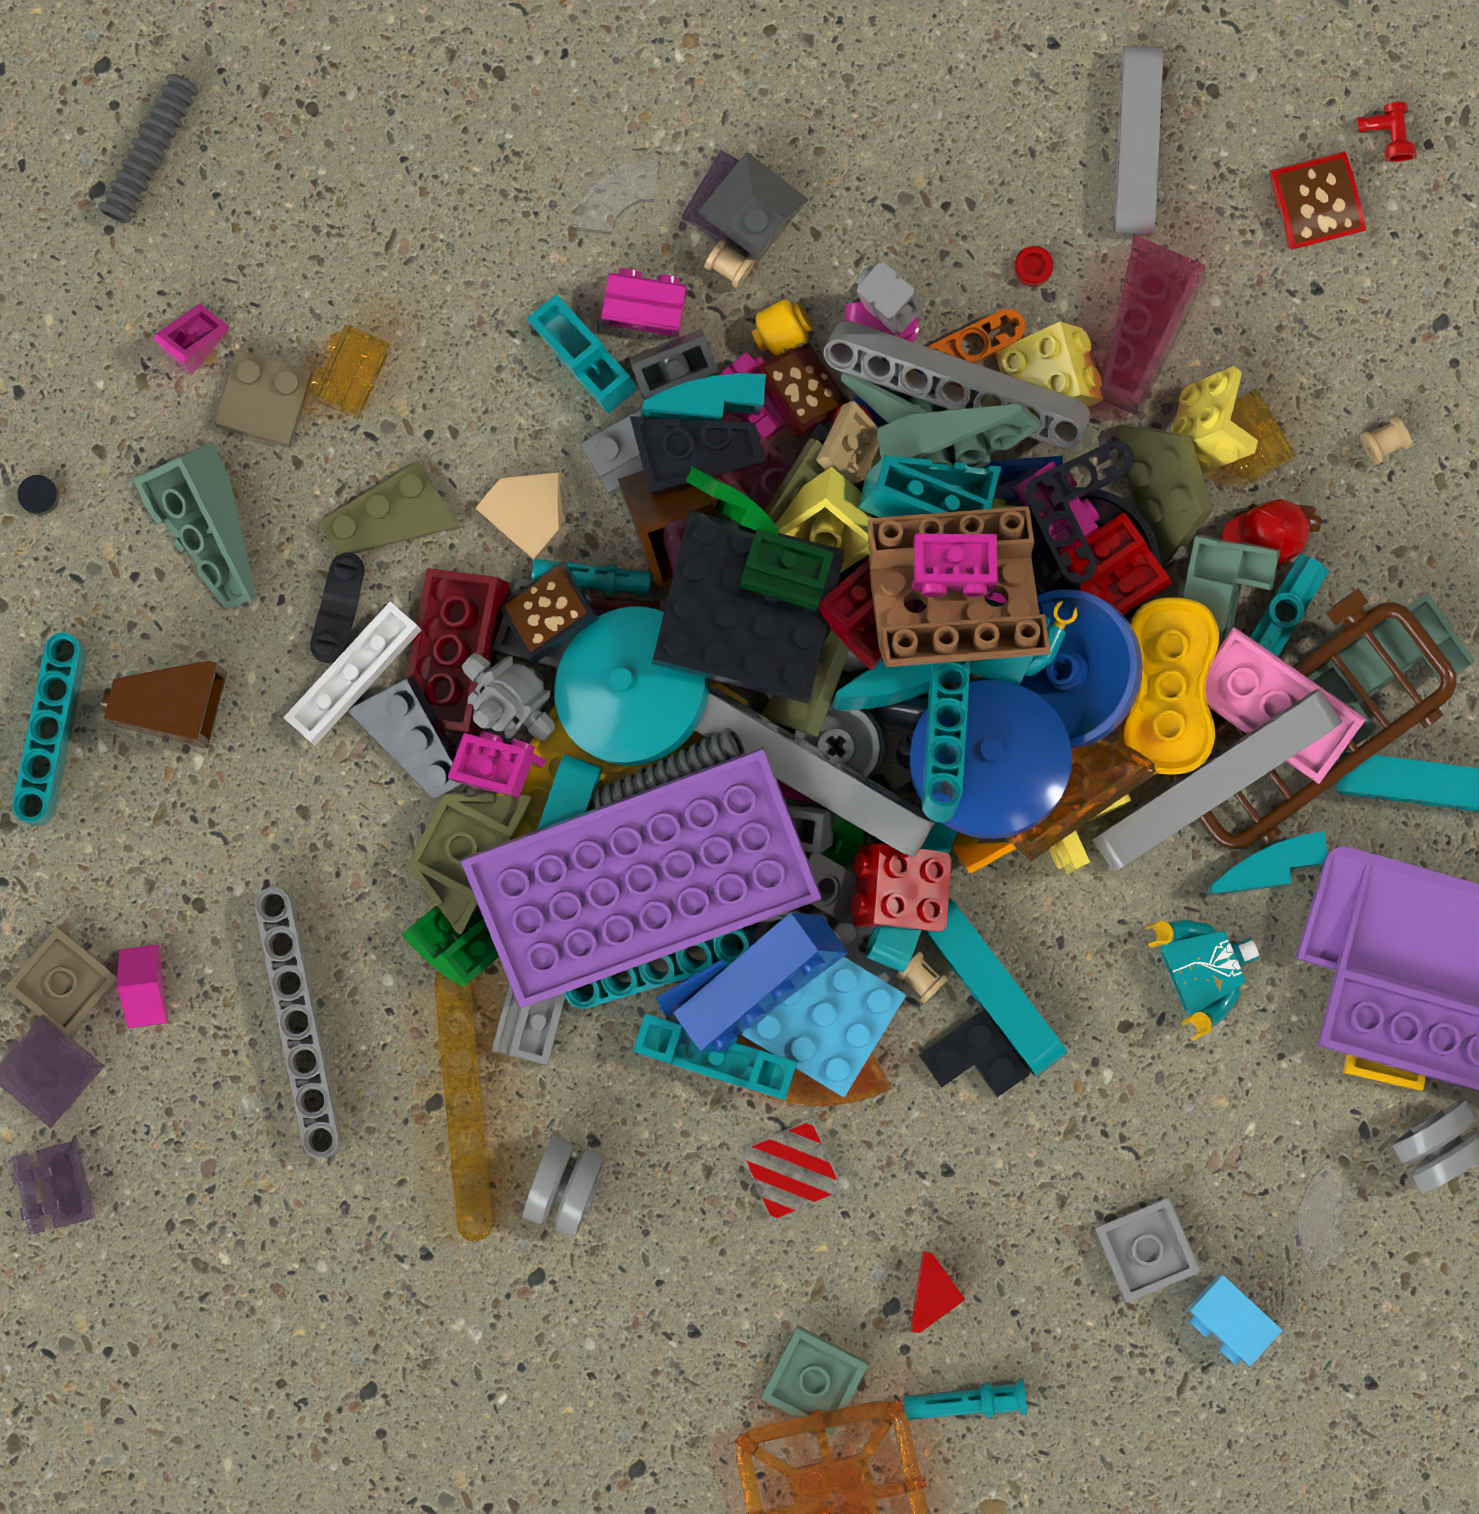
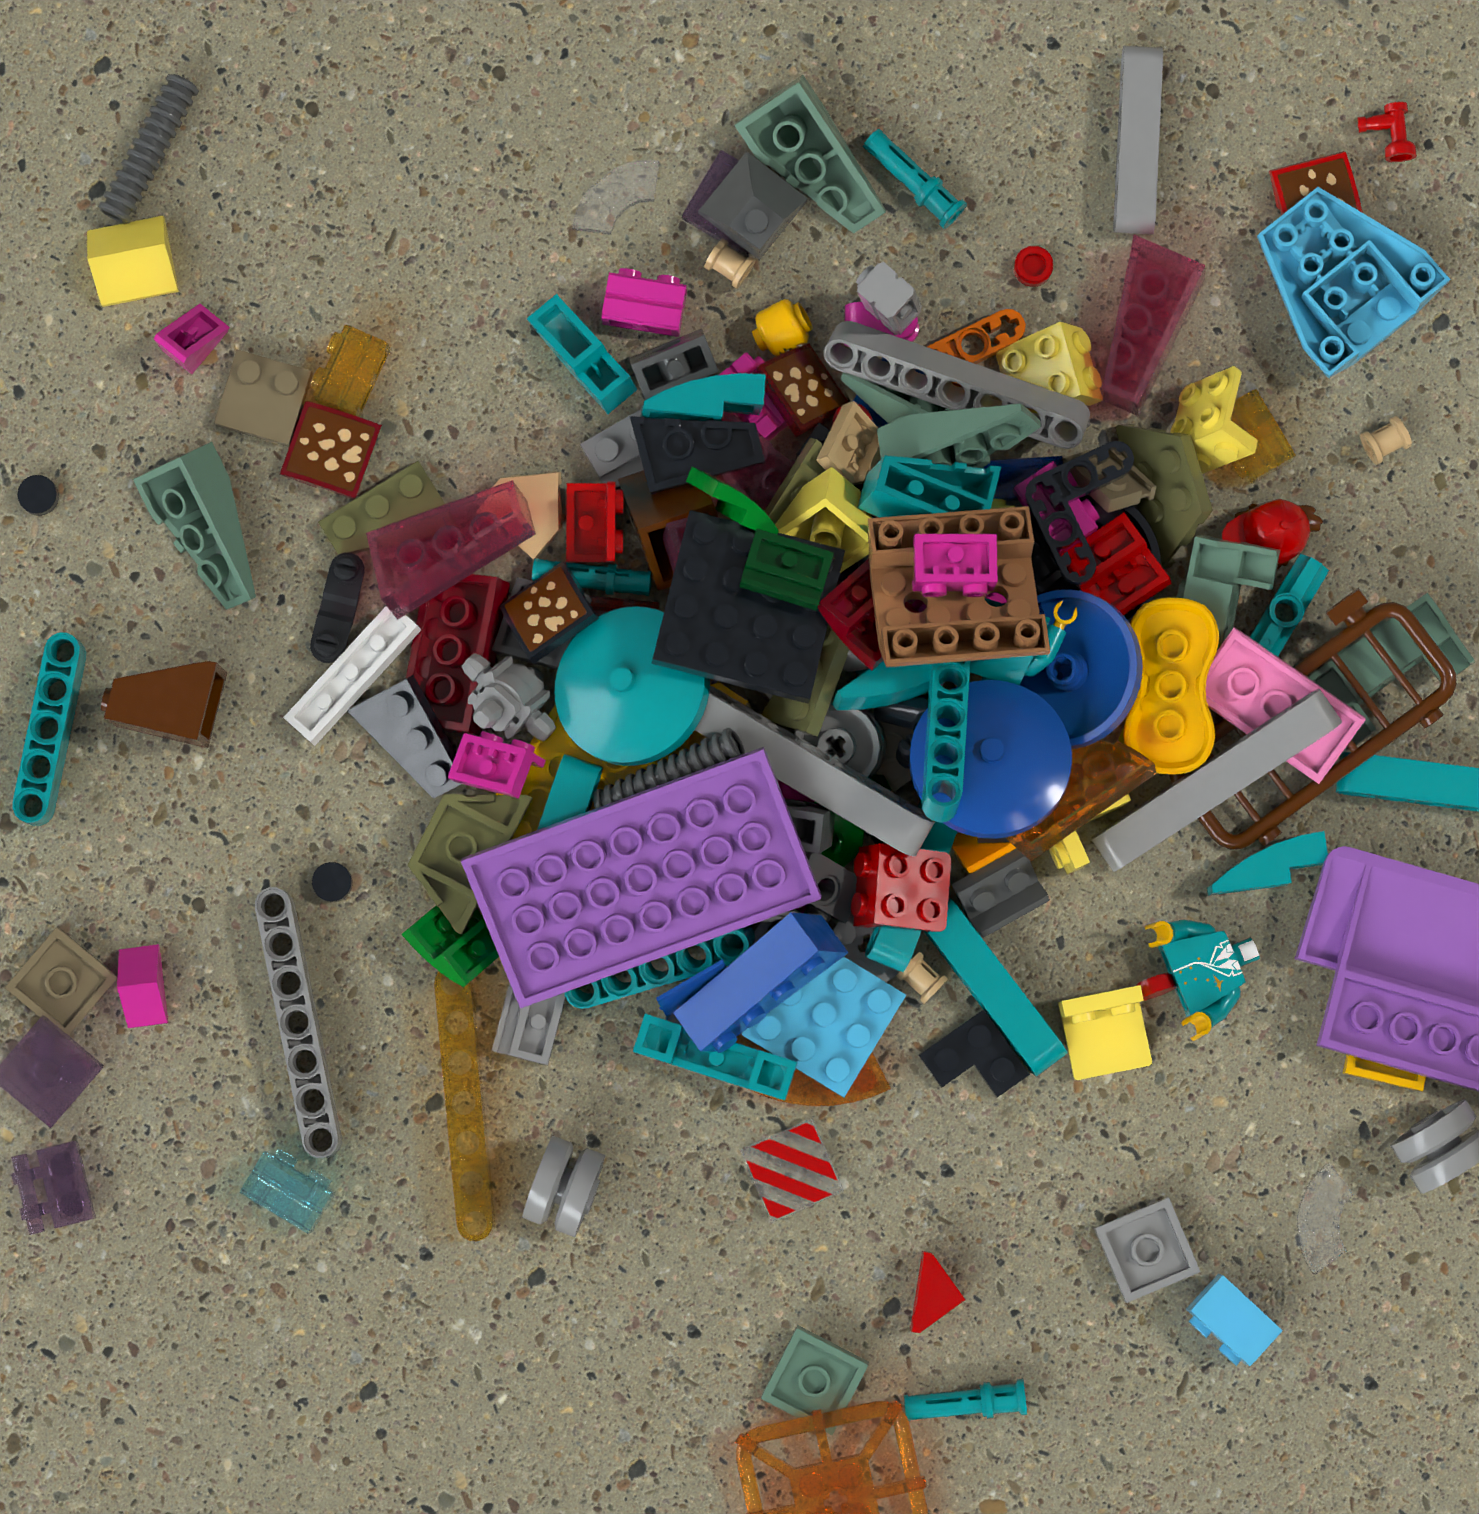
none -> light yellow slope [87,216,179,307]
none -> clear light blue brick [239,1148,336,1234]
none -> slope [279,401,382,500]
none -> black tile [312,862,353,902]
none -> clear pink wedge [366,480,536,620]
none -> red bracket [566,481,623,563]
none -> sand green wedge [734,75,886,234]
none -> teal pin [863,129,967,229]
none -> dark grey bracket [951,846,1050,938]
none -> light yellow bracket [1058,985,1152,1080]
none -> dark tan plate [1063,449,1156,513]
none -> red tile [1136,973,1177,1001]
none -> medium azure wedge [1257,187,1450,378]

